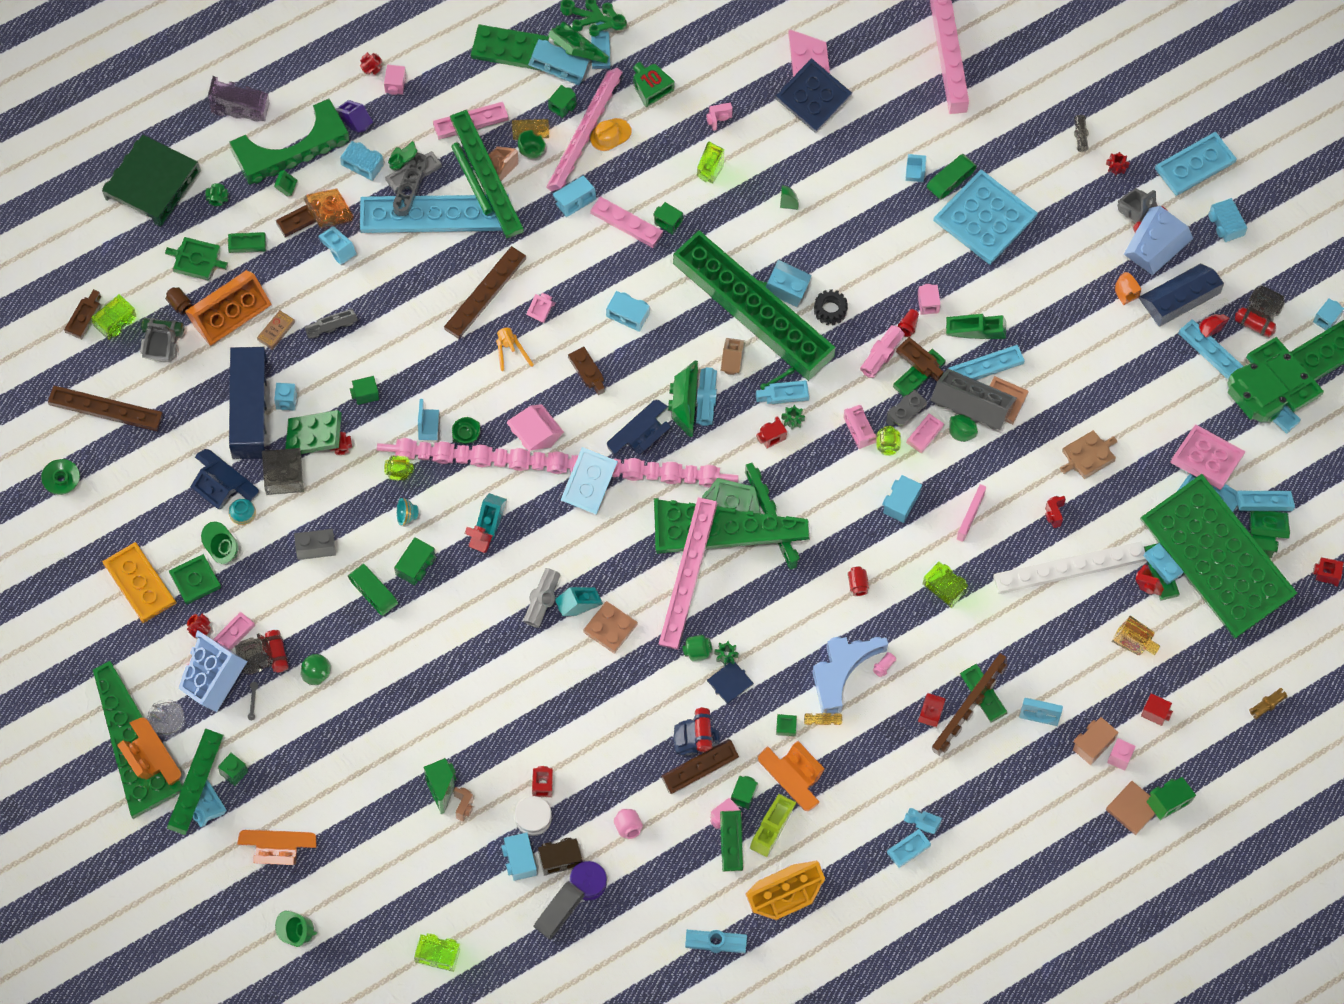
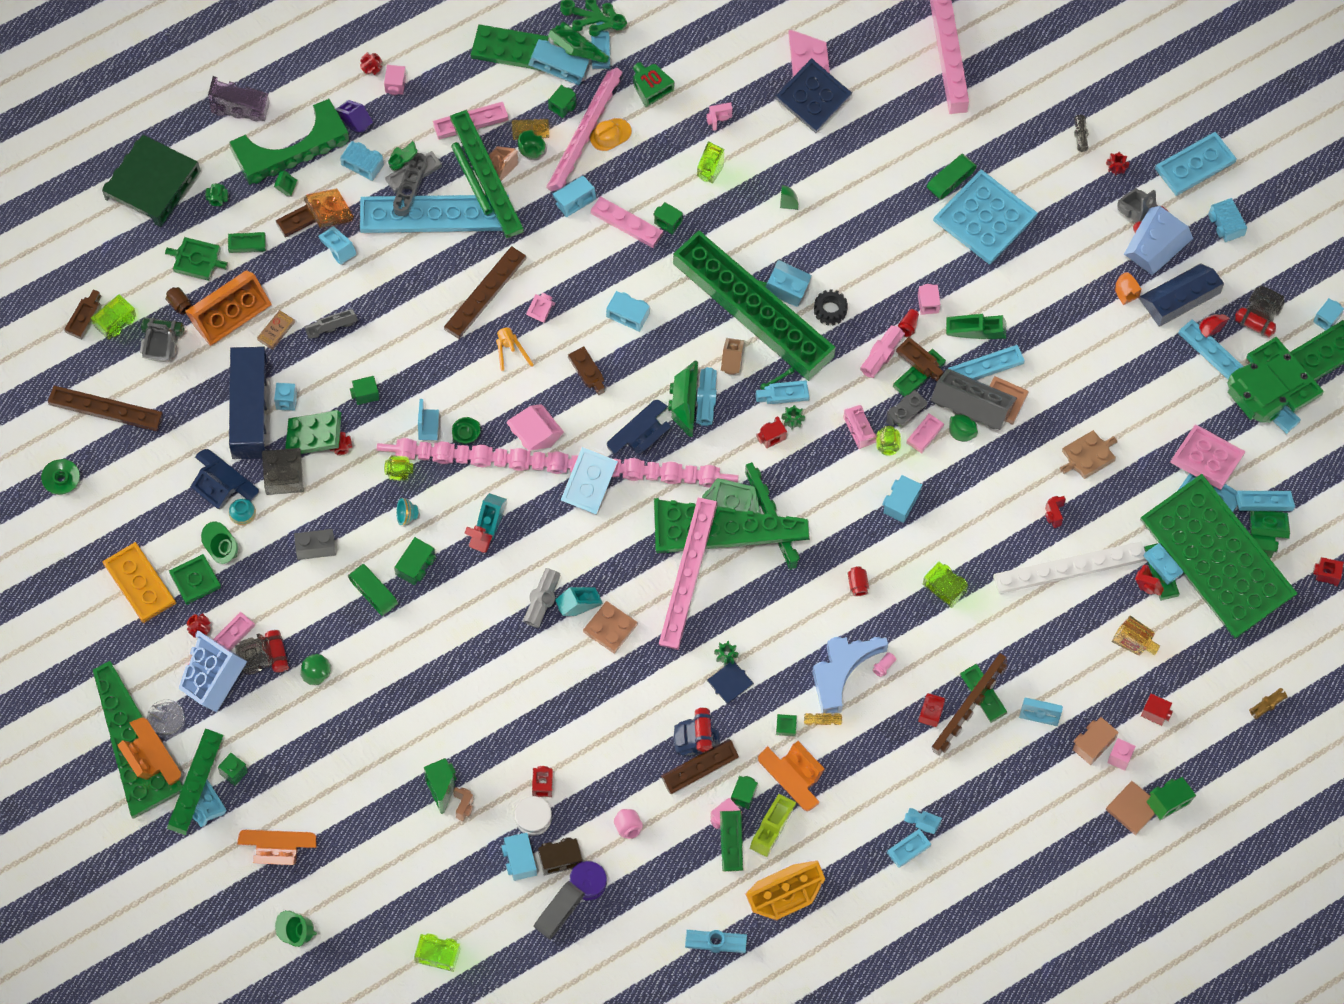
dark grey hinge [247,682,258,721] -> none
green head [683,634,713,662] -> none
medium azure panel [905,154,926,182] -> none
bright pink tile [957,484,986,542] -> none

